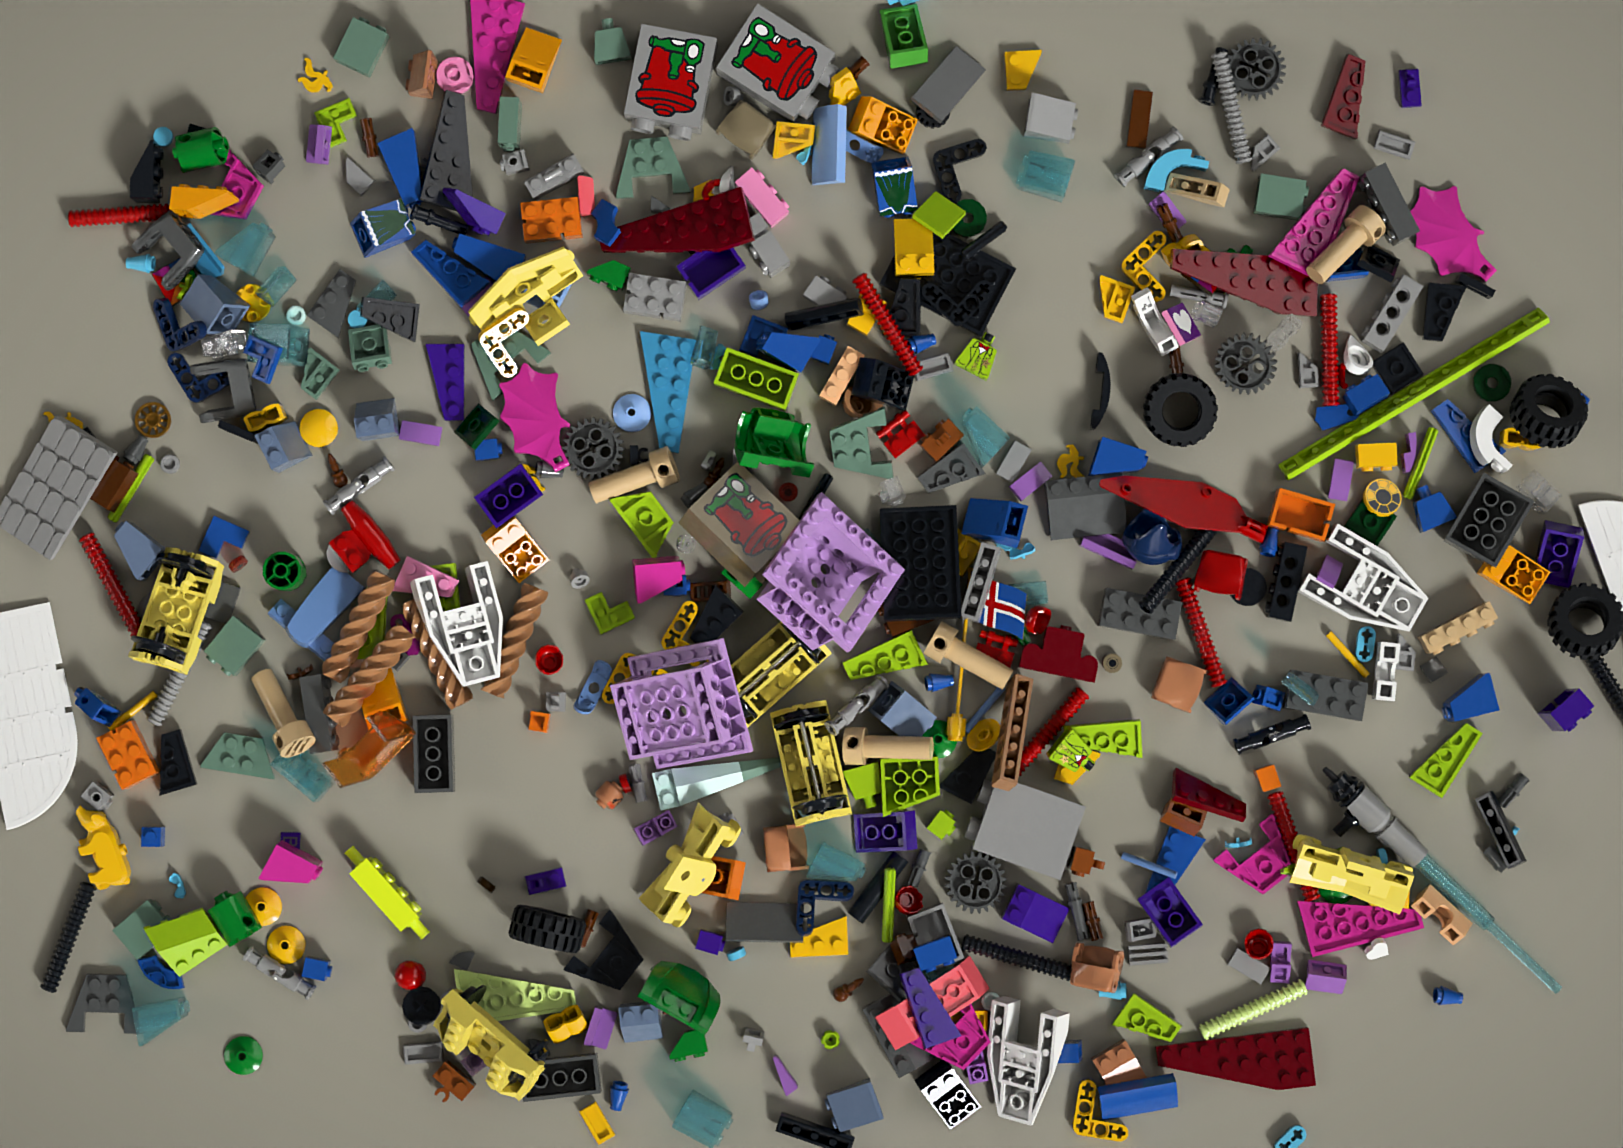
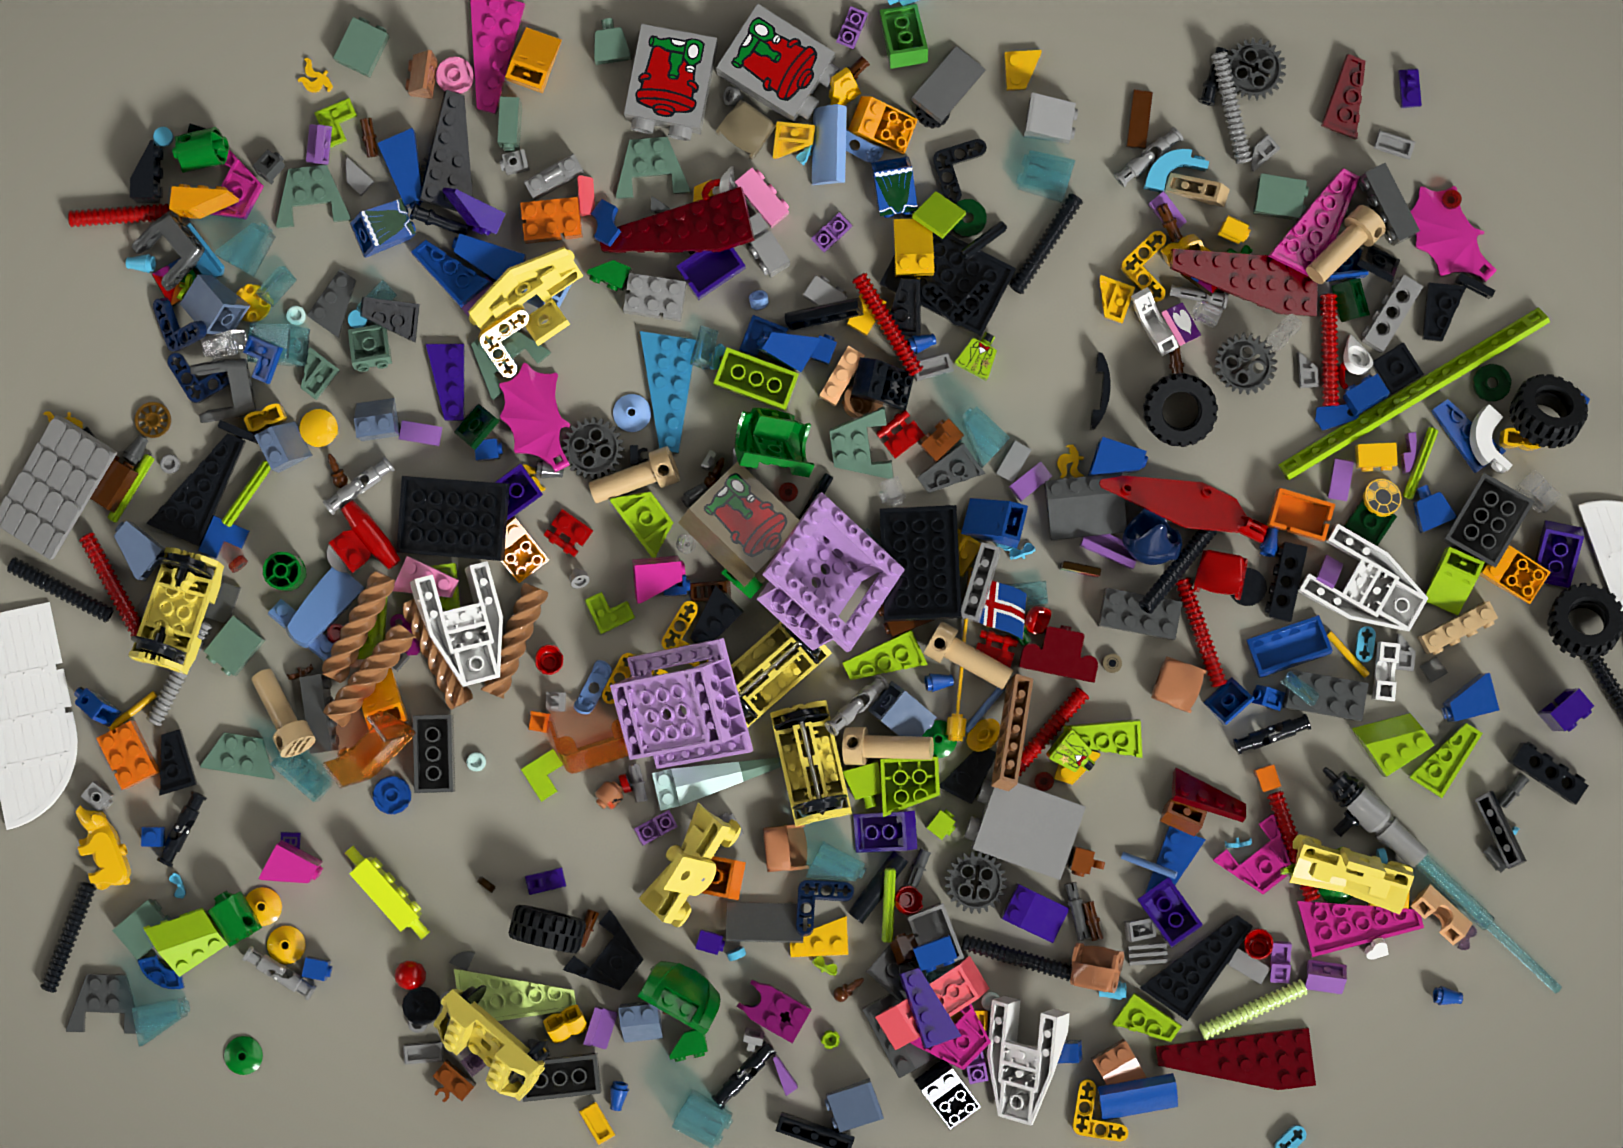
none -> black piece [7,557,114,623]
none -> black wing [146,433,246,546]
none -> black piece [157,791,207,867]
none -> lime axle [222,460,271,527]
none -> sand green wing [276,165,351,229]
none -> red tile [326,624,343,643]
none -> blue tile [373,776,412,814]
none -> black plate [396,476,510,561]
none -> light aqua tile [466,752,486,771]
none -> lime tile [521,749,564,802]
none -> red plate [544,509,593,557]
none -> clear orange windscreen [548,718,629,773]
none -> black piece [712,1041,777,1109]
none -> magenta brick [737,979,812,1044]
none -> medium lavender slope [811,212,853,253]
none -> lime piece [812,956,837,976]
none -> medium lavender slope [836,6,868,49]
none -> black piece [1009,193,1083,294]
none -> clear red tile [1034,772,1054,791]
none -> dark brown tile [1059,561,1102,577]
none -> black wing [1139,915,1253,1021]
none -> yellow brick [1218,215,1251,245]
none -> blue slope [1246,615,1333,678]
none -> dark green panel [1332,278,1370,322]
none -> lime wedge [1351,713,1435,777]
none -> lime slope [1425,547,1485,616]
none -> clear red tile [1441,189,1462,210]
none -> clear purple piece [1457,925,1477,950]
none -> black brick [1508,742,1589,805]

